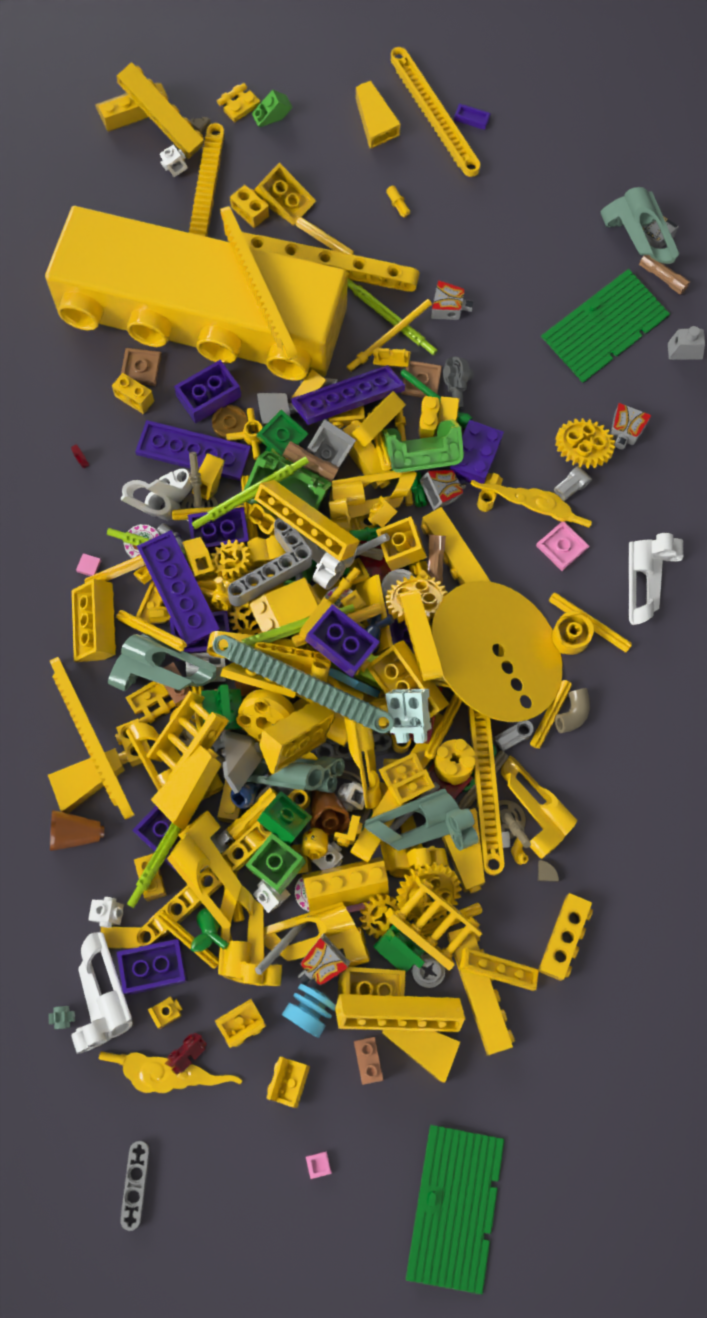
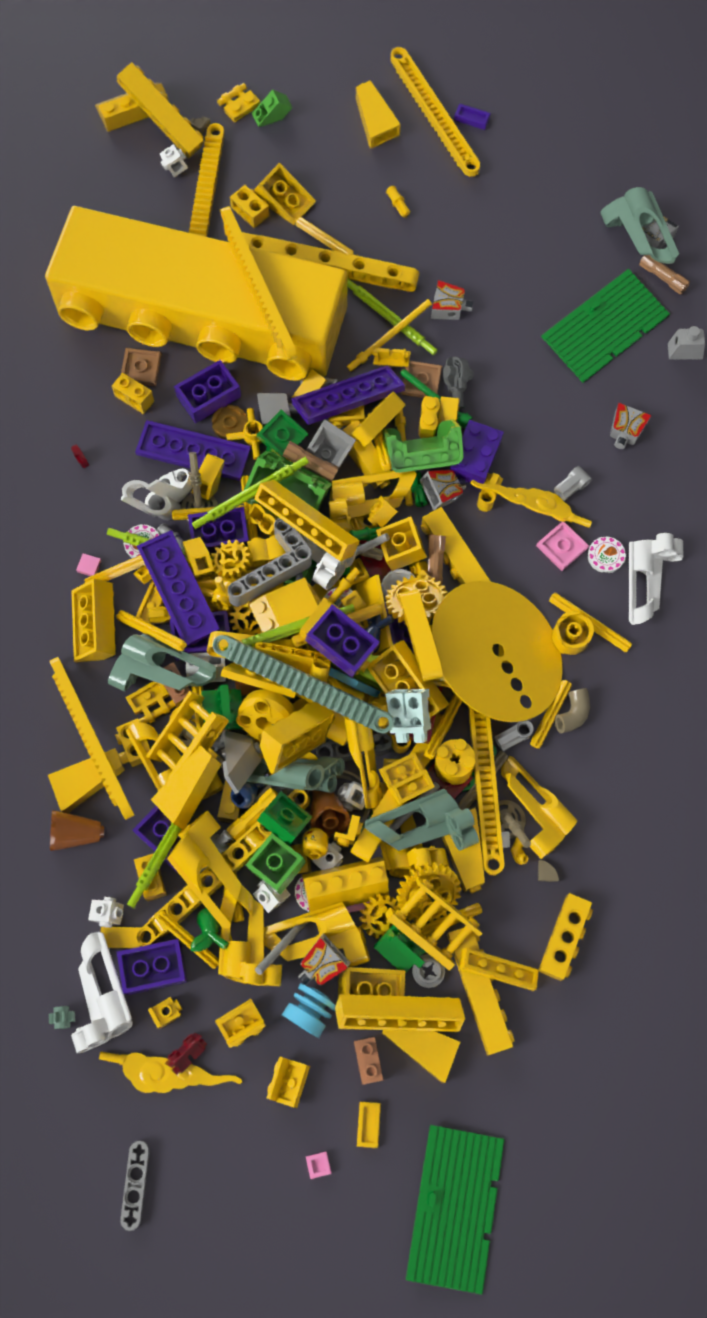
yellow gear [555,418,615,469] -> none
none -> yellow tile [357,1102,381,1148]
none -> white tile [588,537,626,573]

